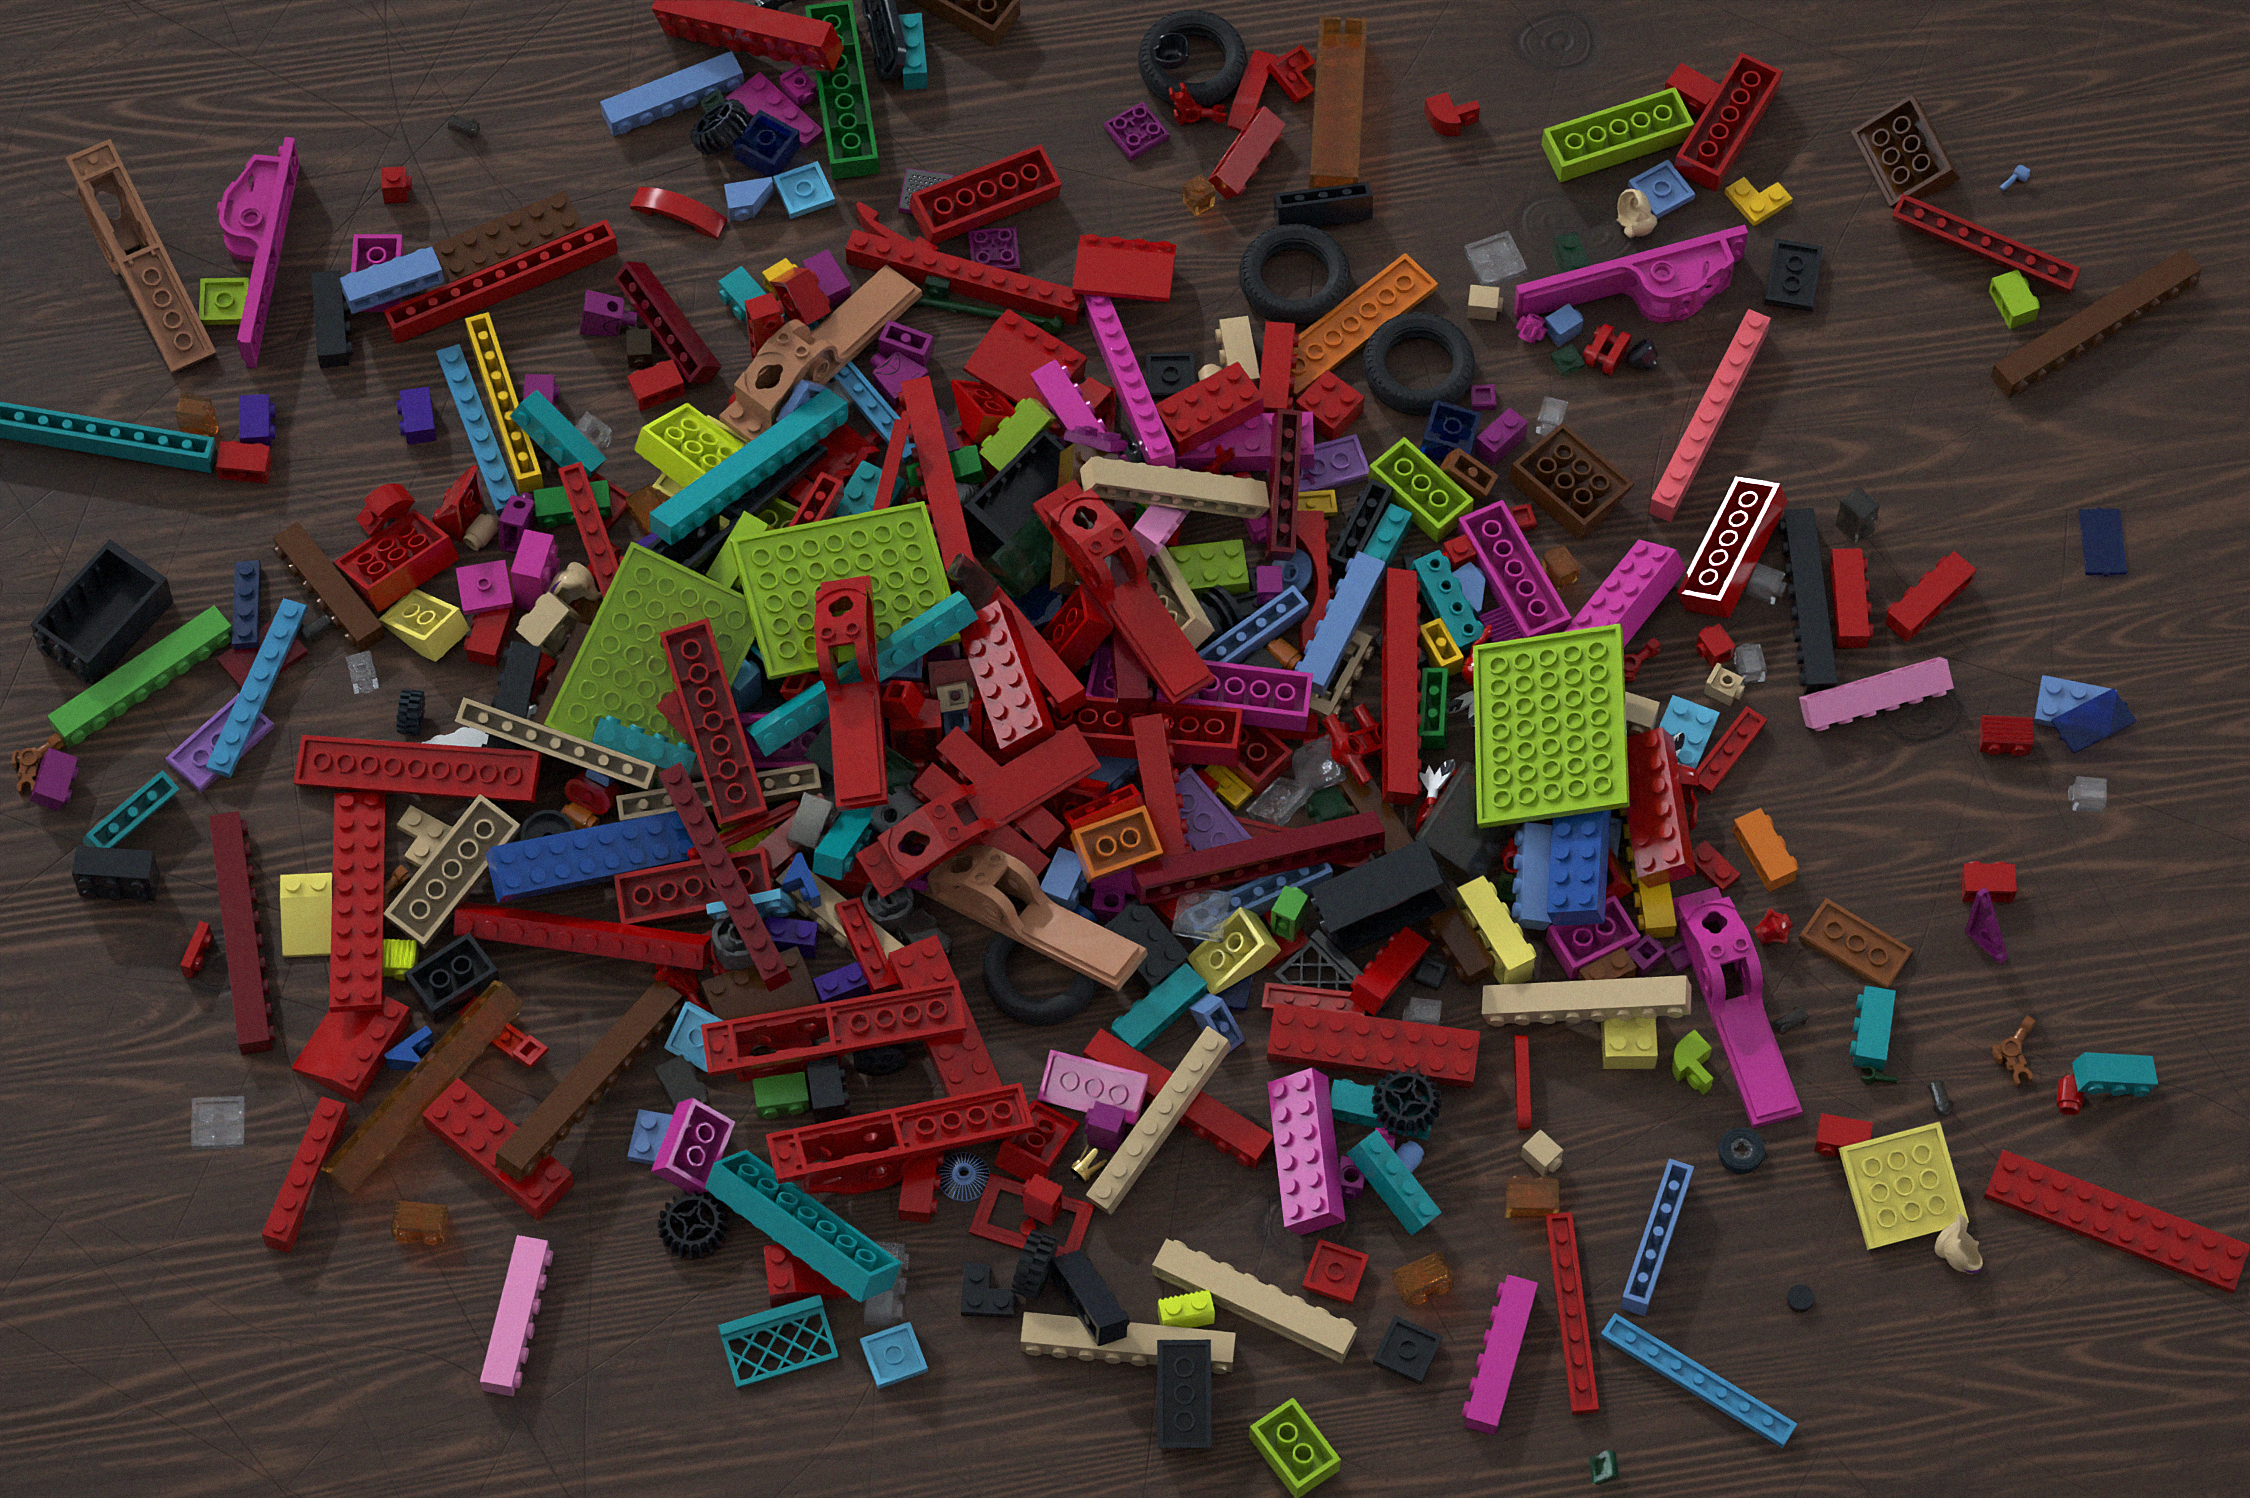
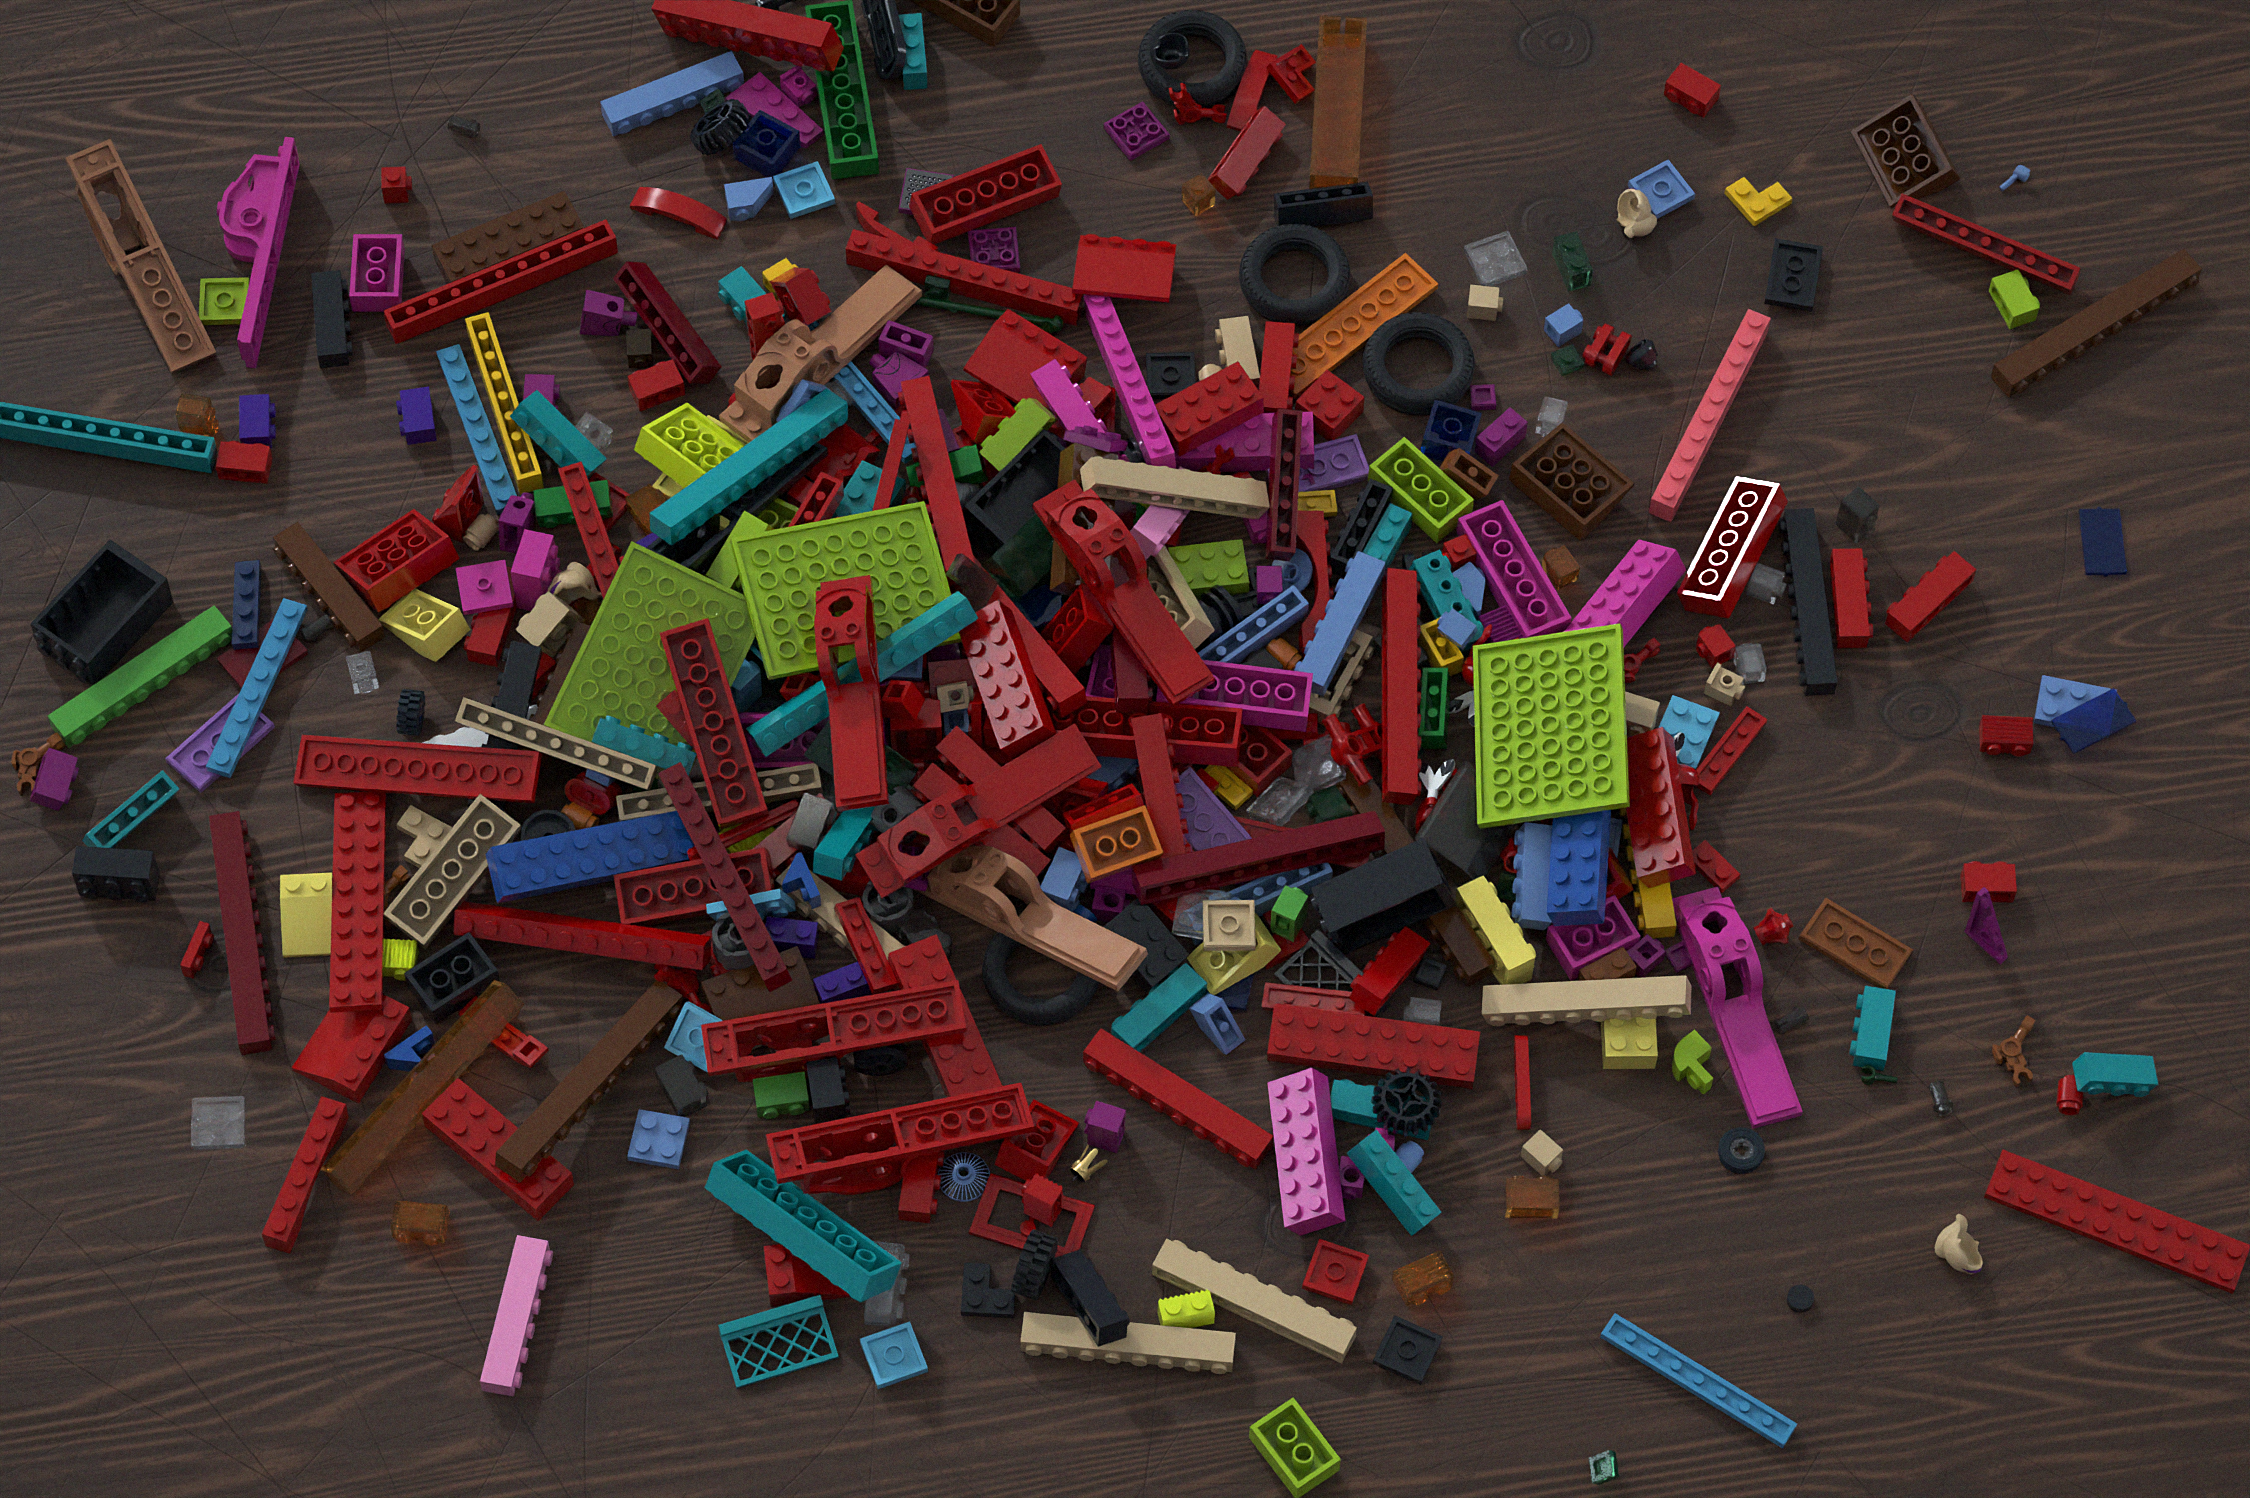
medium blue brick [340,247,444,314] -> none
red brick [356,483,415,536] -> none
dark pink brick [651,1098,735,1195] -> none
black gear [657,1190,729,1261] -> none
magenta brick [802,249,851,308] -> none
dark pink tile [1037,1049,1150,1125] -> none
tan brick [1086,1026,1231,1216] -> none
black brick [1157,1339,1212,1449] -> none
red brick [1424,92,1480,136] -> none
dark pink brick [1462,1274,1538,1435] -> none
red tile [1508,503,1537,532] -> none
dark pink piece [1513,225,1748,323] -> none
dark pink gear [1516,313,1548,343] -> none
lime brick [1541,87,1694,183] -> none
red plate [1545,1212,1599,1415] -> none
medium blue brick [1620,1158,1694,1316] -> none
red brick [1674,52,1783,192] -> none
orange brick [1732,808,1799,892] -> none
bright pink brick [1799,657,1954,731] -> none
red brick [1814,1113,1873,1157] -> none
light yellow plate [1839,1122,1969,1250] -> none
clear brick [2068,776,2107,813] -> none
none -> tan tile [1203,900,1256,951]
none -> medium blue brick [1437,608,1478,650]

